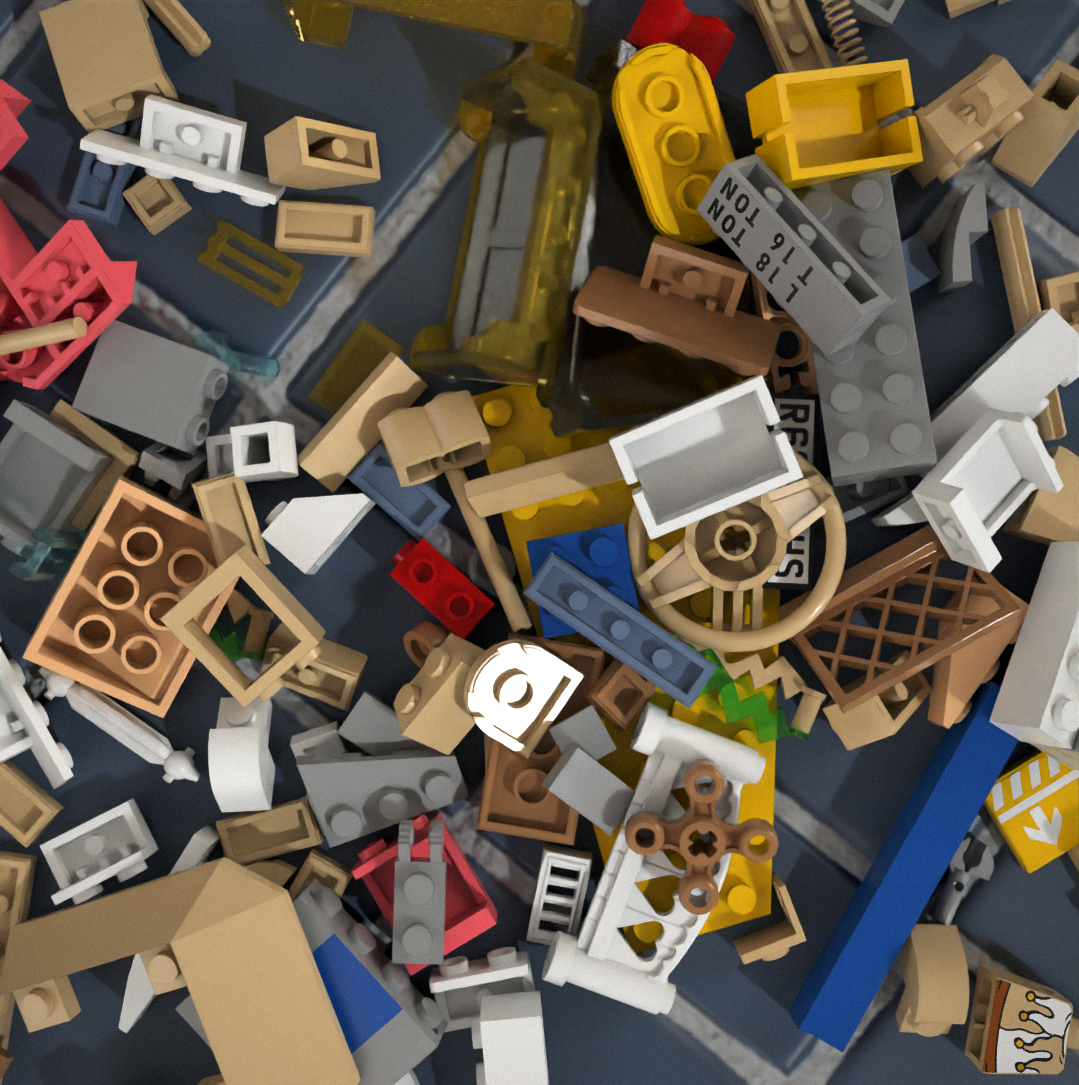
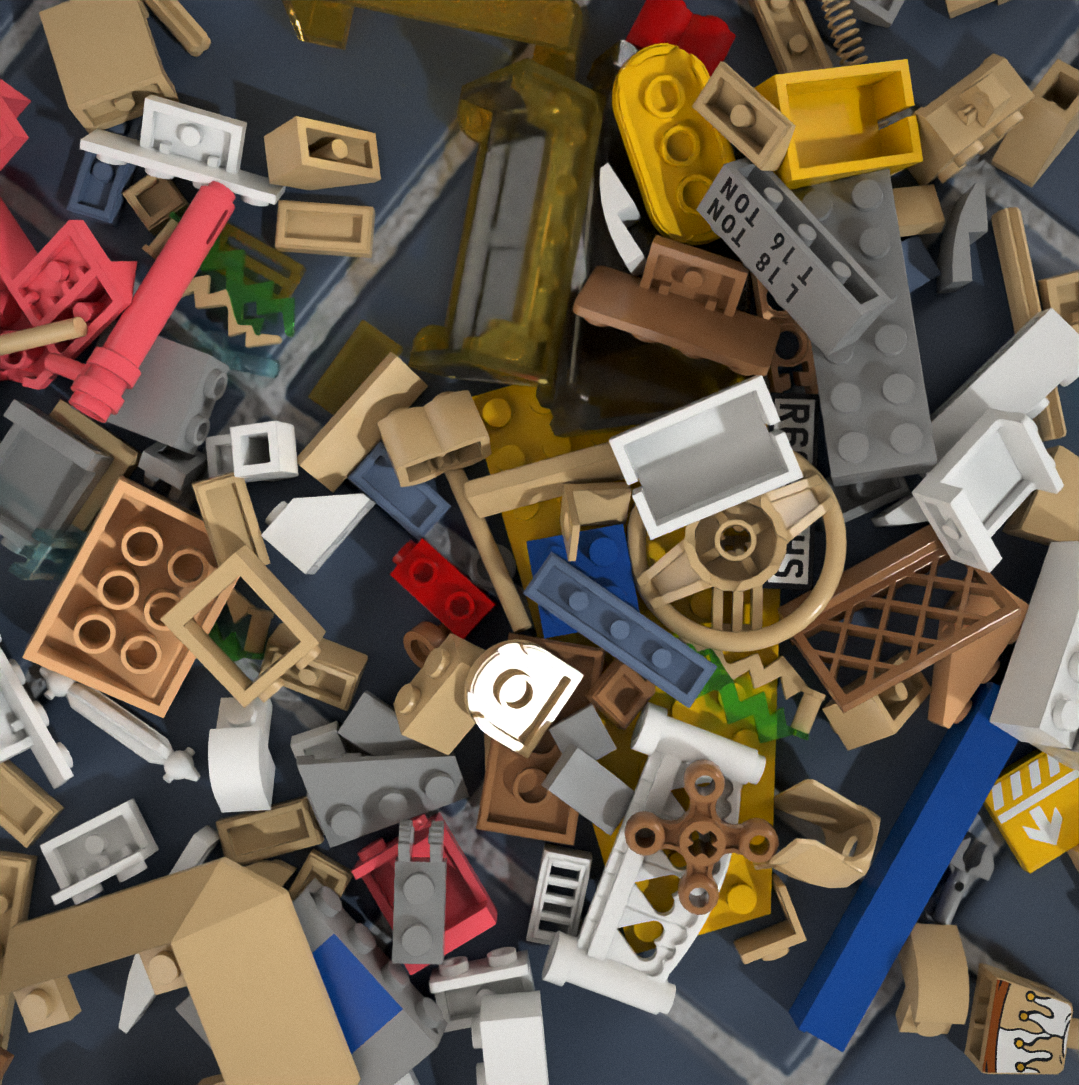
none -> coral cylinder [44,181,236,423]
none -> piece [142,211,295,348]
none -> tan bracket [560,482,631,561]
none -> white slope [600,163,647,277]
none -> tan slope [692,61,796,171]
none -> tan piece [753,779,881,888]
none -> tan tile [893,184,945,237]

